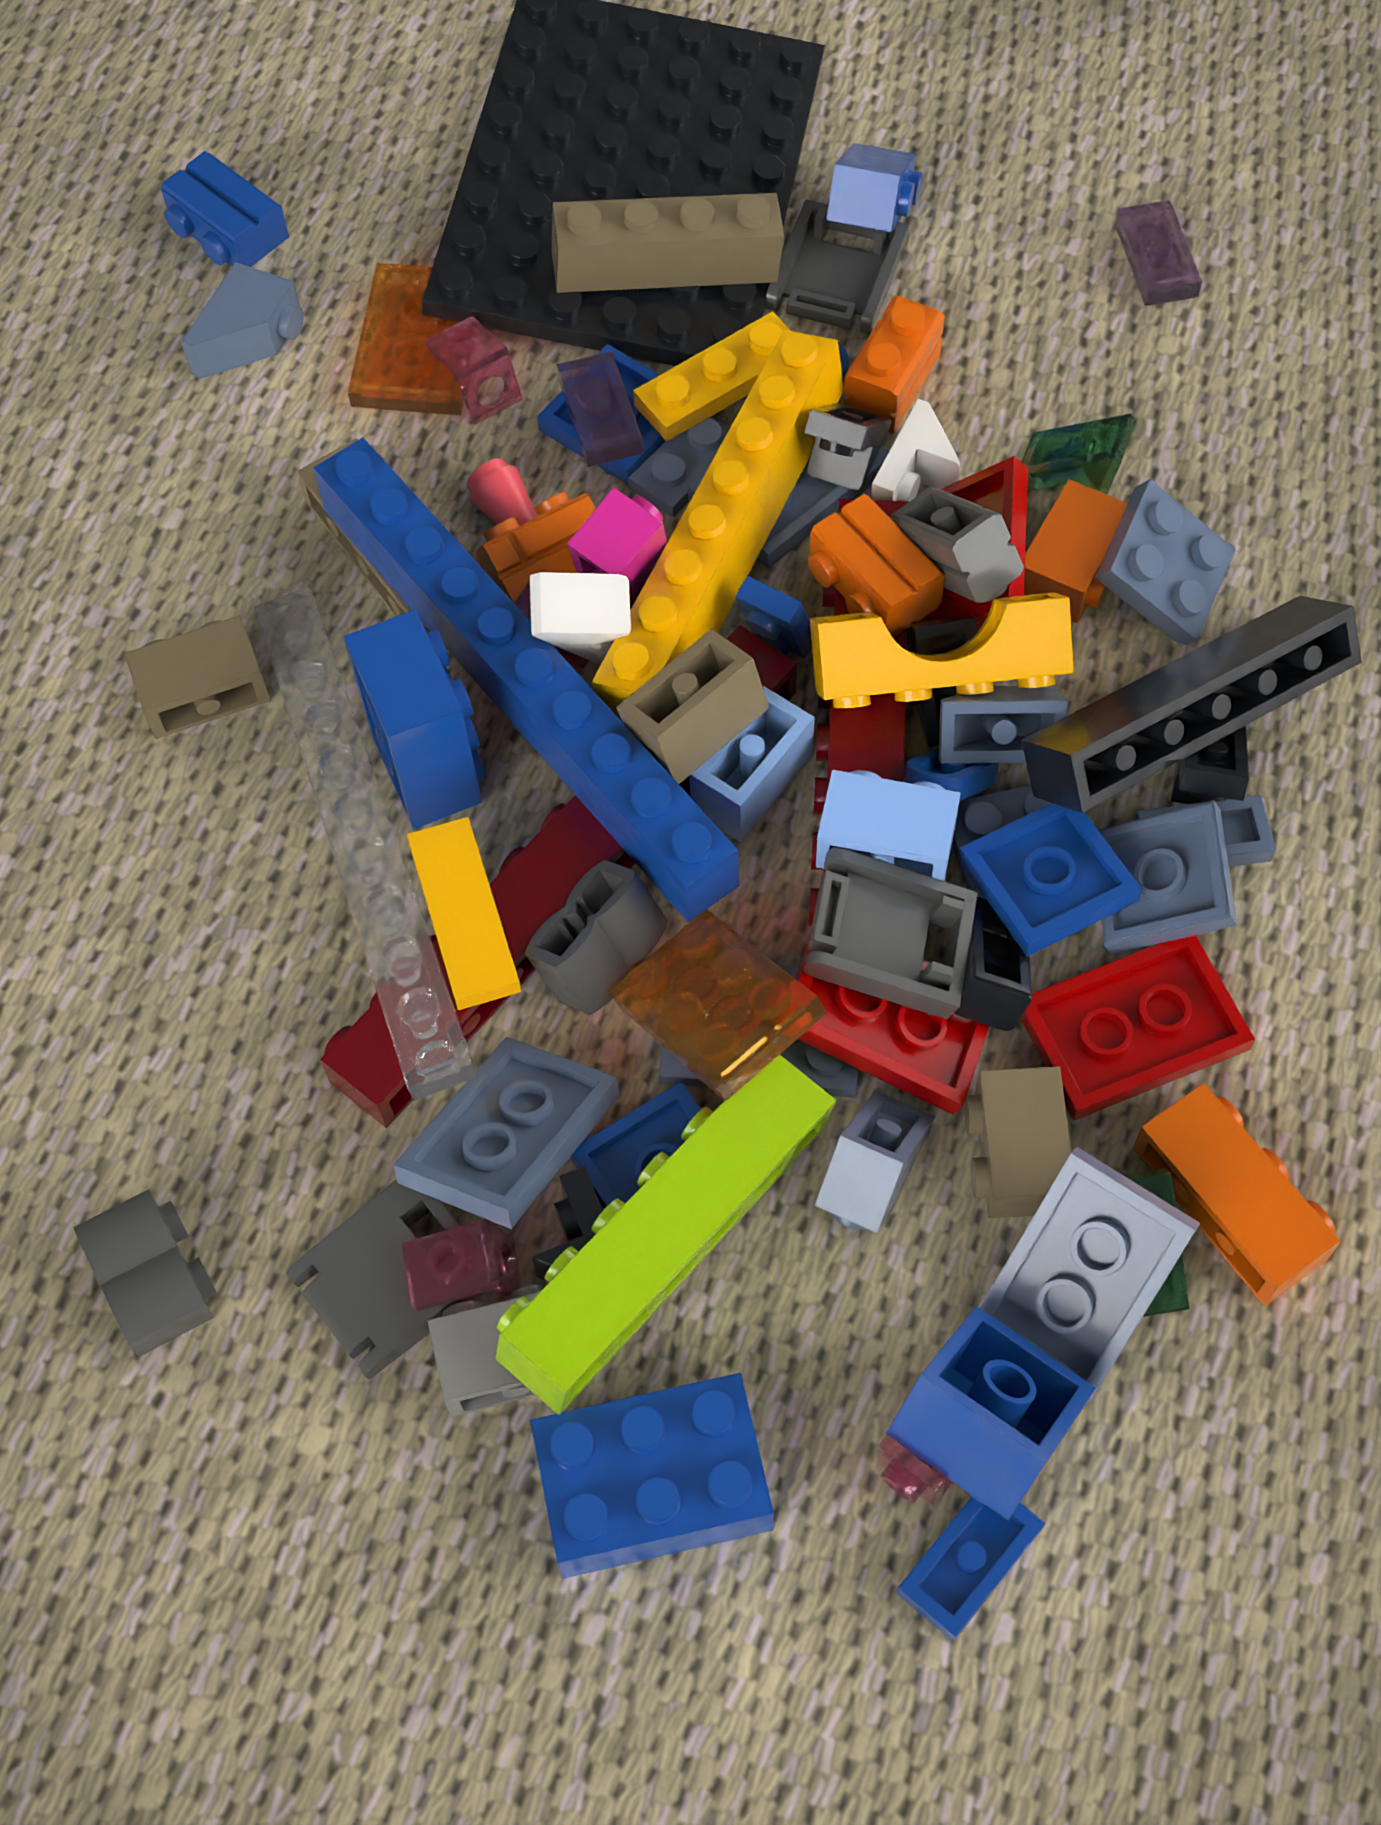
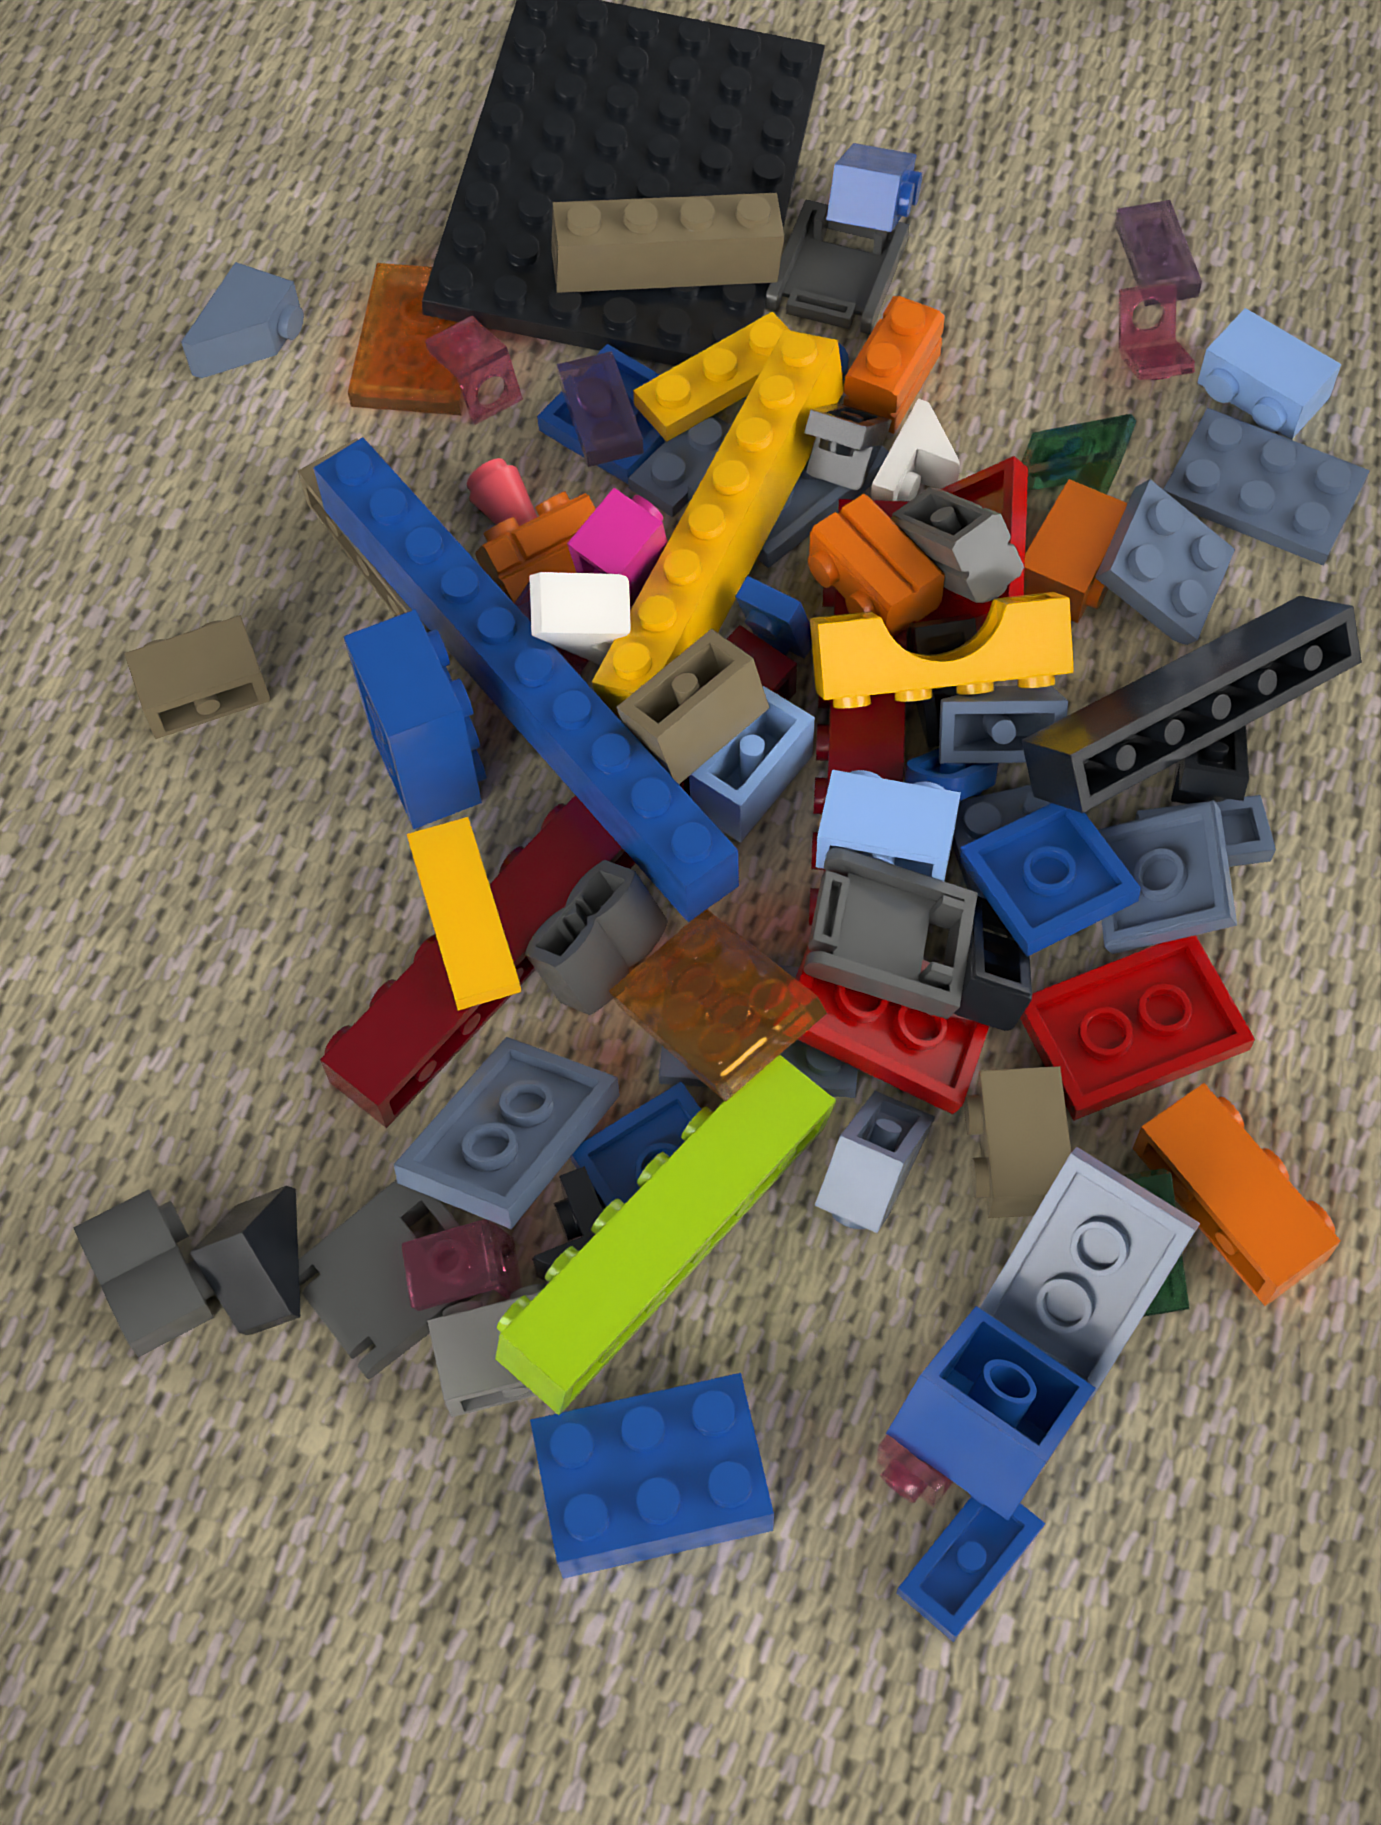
blue brick [161,151,289,267] -> none
clear plate [254,587,478,1101] -> none
none -> black slope [190,1185,301,1335]
none -> clear pink bracket [1119,282,1195,380]
none -> sand blue plate [1163,408,1370,566]
none -> light blue brick [1197,308,1341,440]

